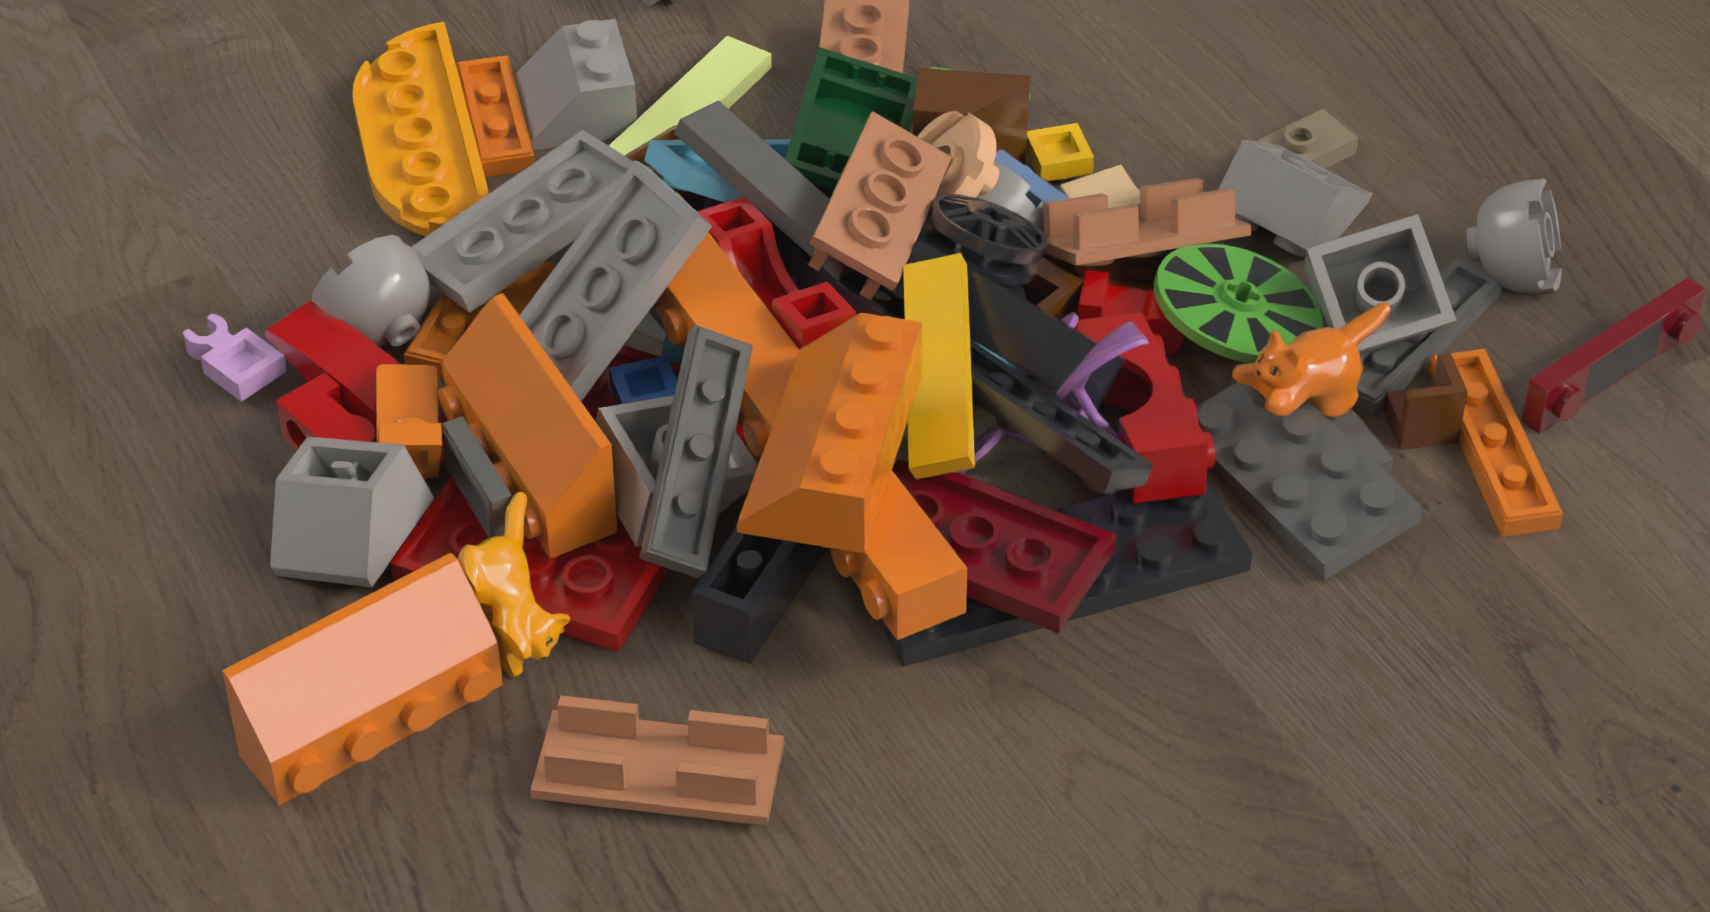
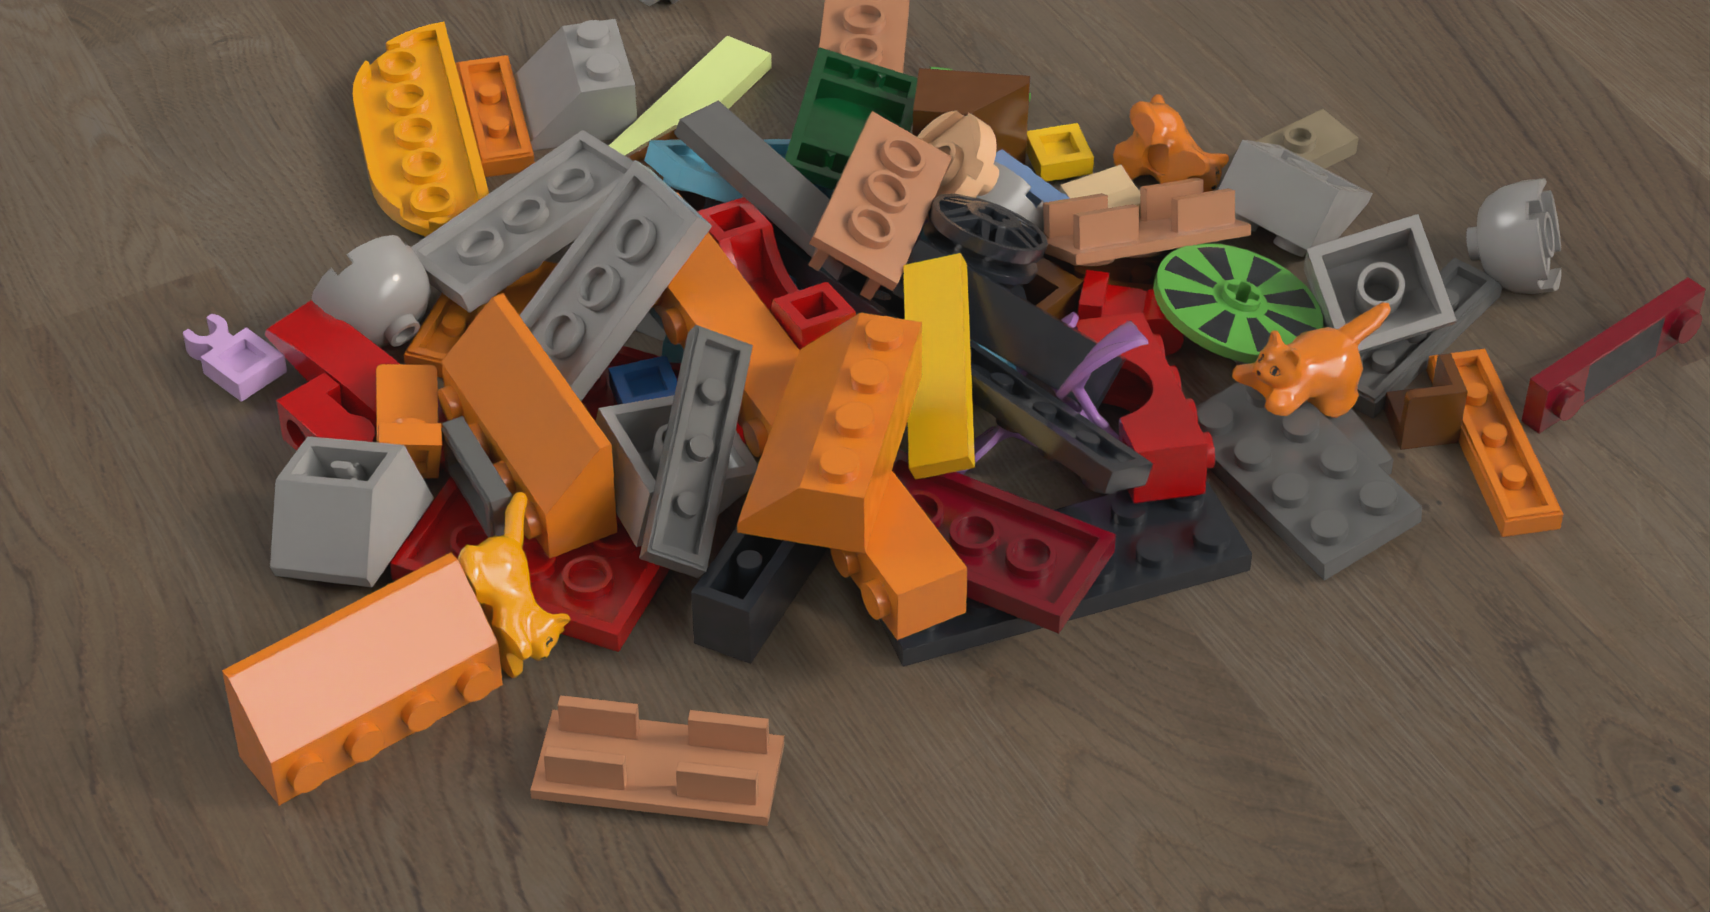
none -> orange animal [1113,94,1229,192]

